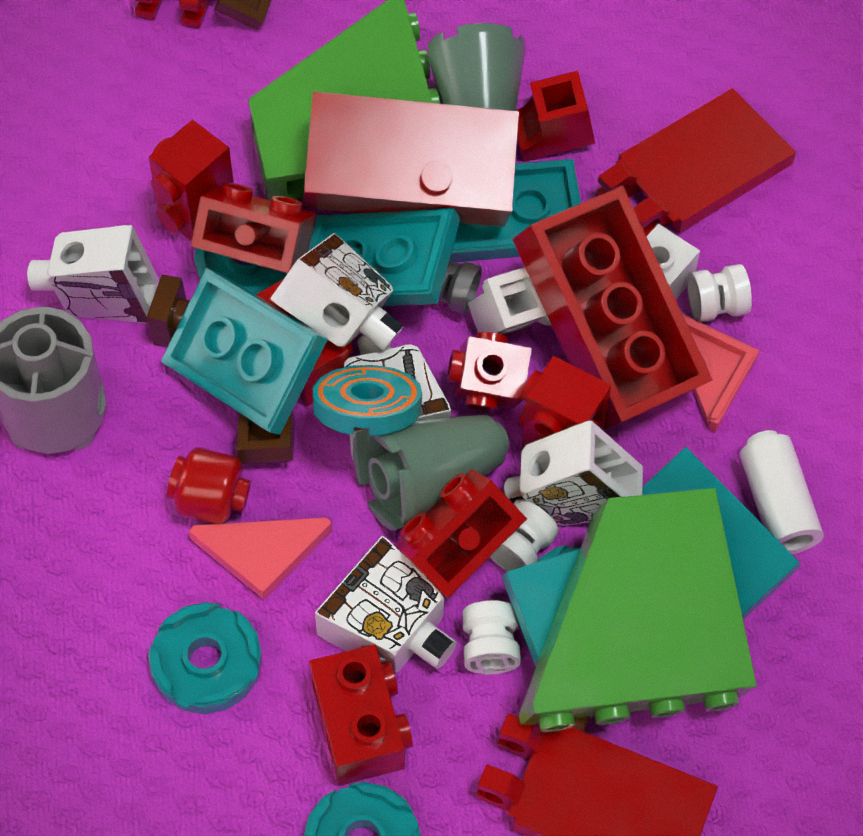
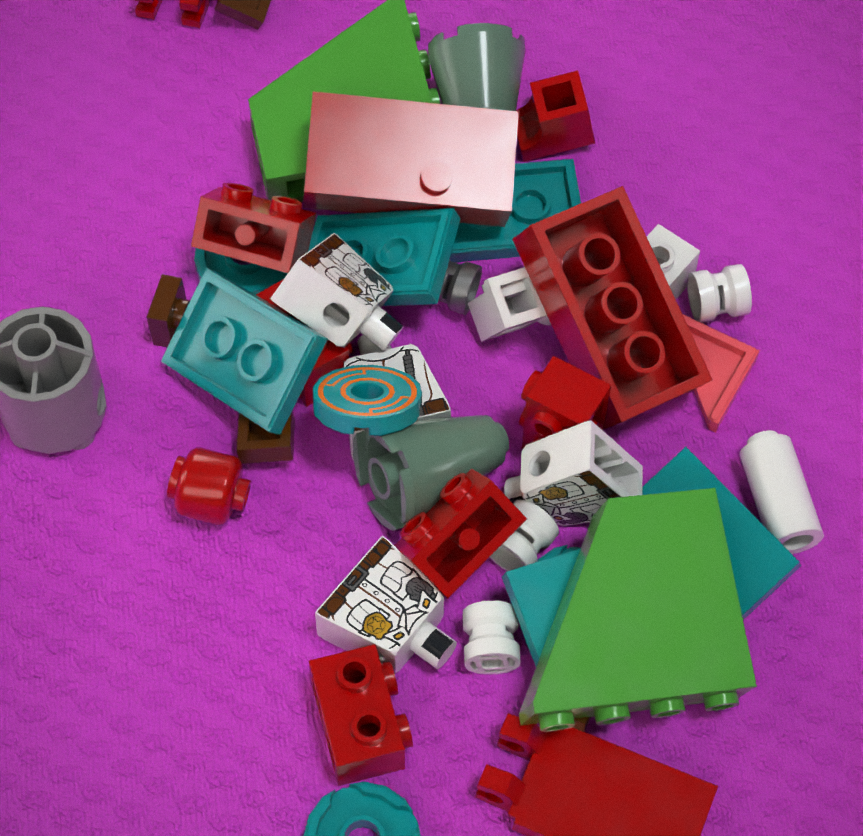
white torso [27,225,159,323] -> none
red brick [148,119,234,241] -> none
teal tile [148,602,262,714] -> none
coral tile [189,517,333,600] -> none
brick [447,332,532,412] -> none
red tile [595,88,796,236] -> none

